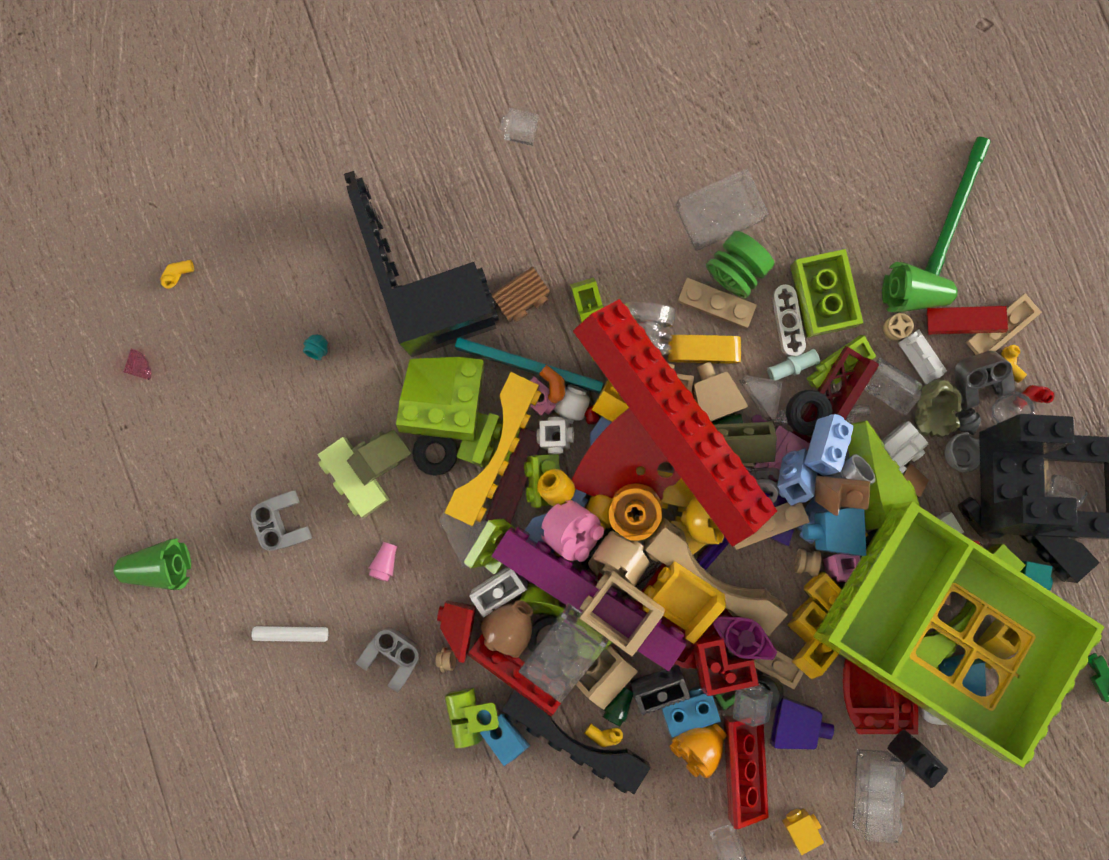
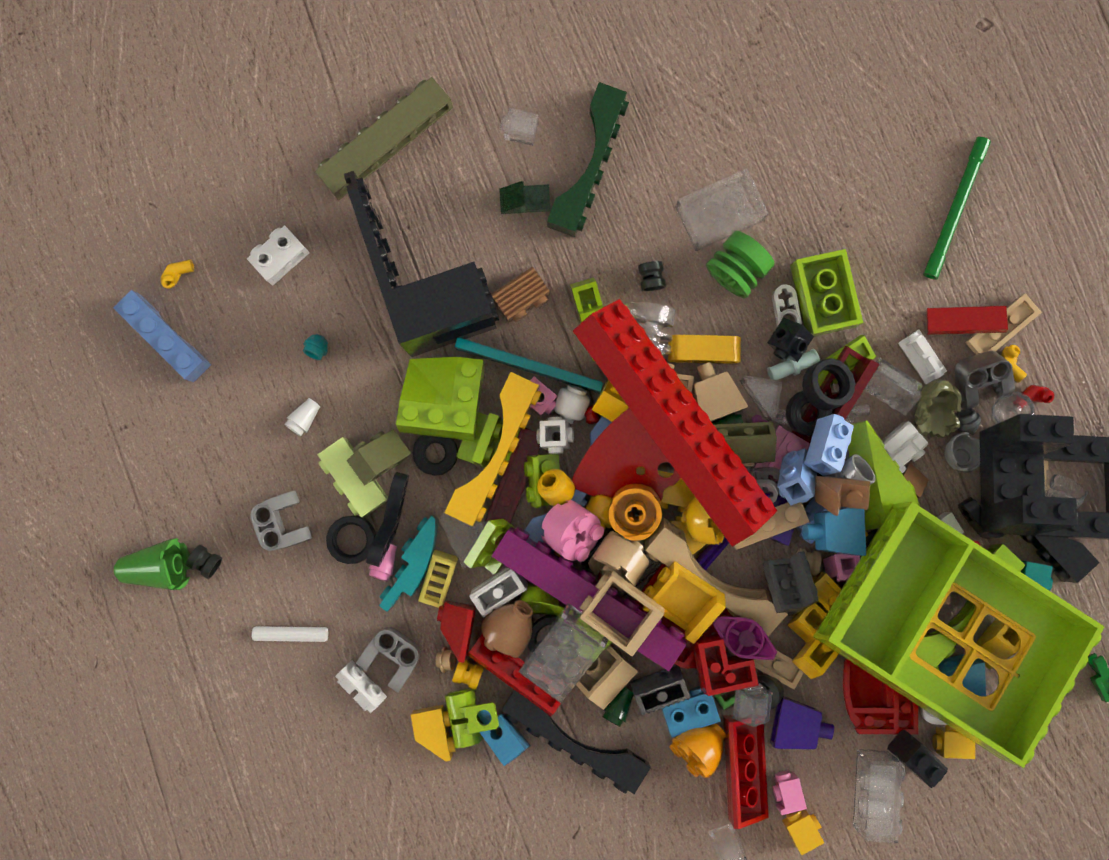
clear pink tile [123,348,151,380] -> none
orange arm [539,365,565,403] -> none
yellow arm [584,723,623,747] -> none
tan plate [677,278,757,329] -> none
bright green cone [882,262,958,313] -> none
tan wheel [883,313,914,341] -> none
none -> medium blue arch [113,290,211,382]
none -> pearl dark grey wheel [186,544,223,579]
none -> white brick [247,225,310,286]
none -> white cone [284,398,320,437]
none -> olive brick [315,77,453,201]
none -> black tyre [326,516,376,564]
none -> white hinge [335,660,387,713]
none -> black beam [366,472,409,567]
none -> teal slope [379,515,438,612]
none -> yellow slope [411,705,456,762]
none -> light yellow slope [418,550,459,608]
none -> yellow wheel [452,659,484,690]
none -> clear green slope [499,181,550,214]
none -> dark green arch [547,82,629,237]
none -> pearl dark grey wheel [638,261,666,291]
none -> dark grey bracket [763,551,818,616]
none -> black brick [767,317,814,362]
none -> bright pink brick [772,771,807,815]
none -> black tyre [802,358,855,410]
none -> yellow brick [932,725,975,759]

